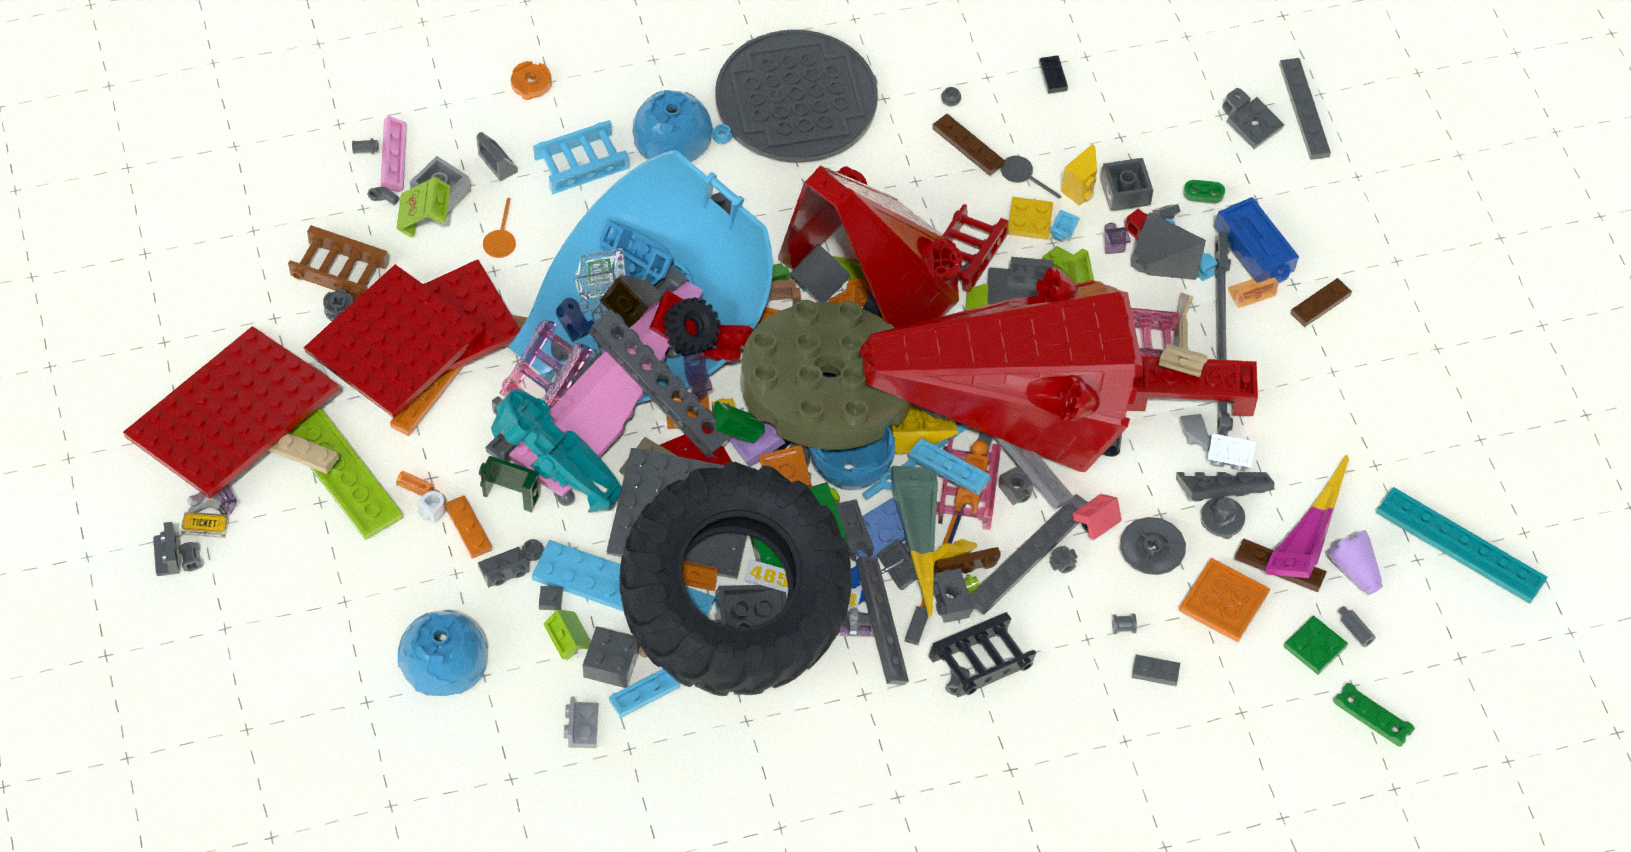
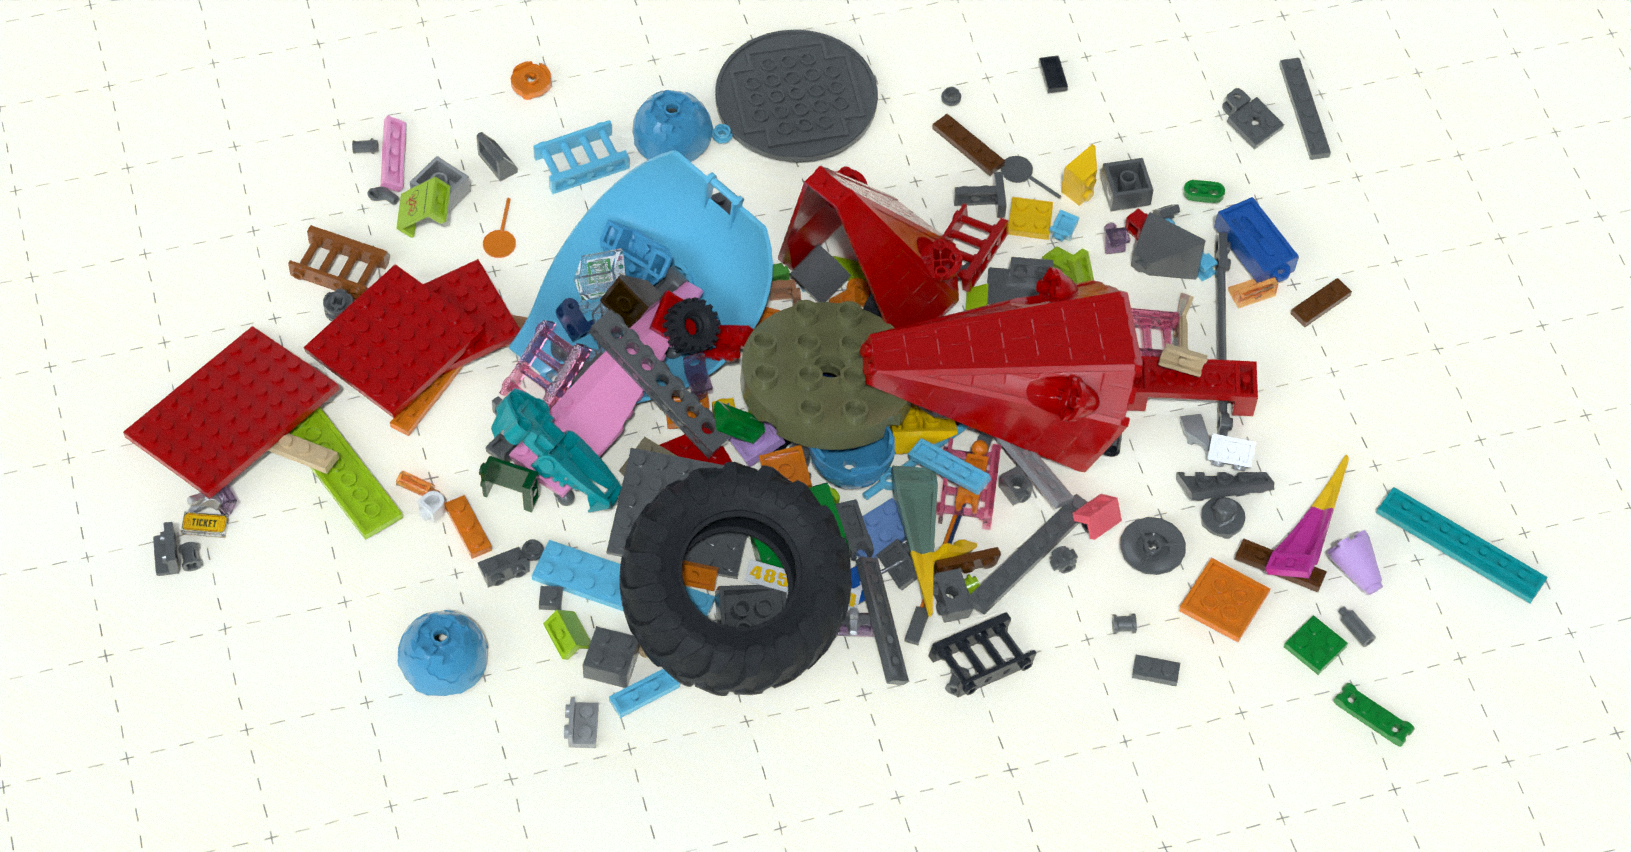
none -> dark grey bracket [953,172,1007,218]

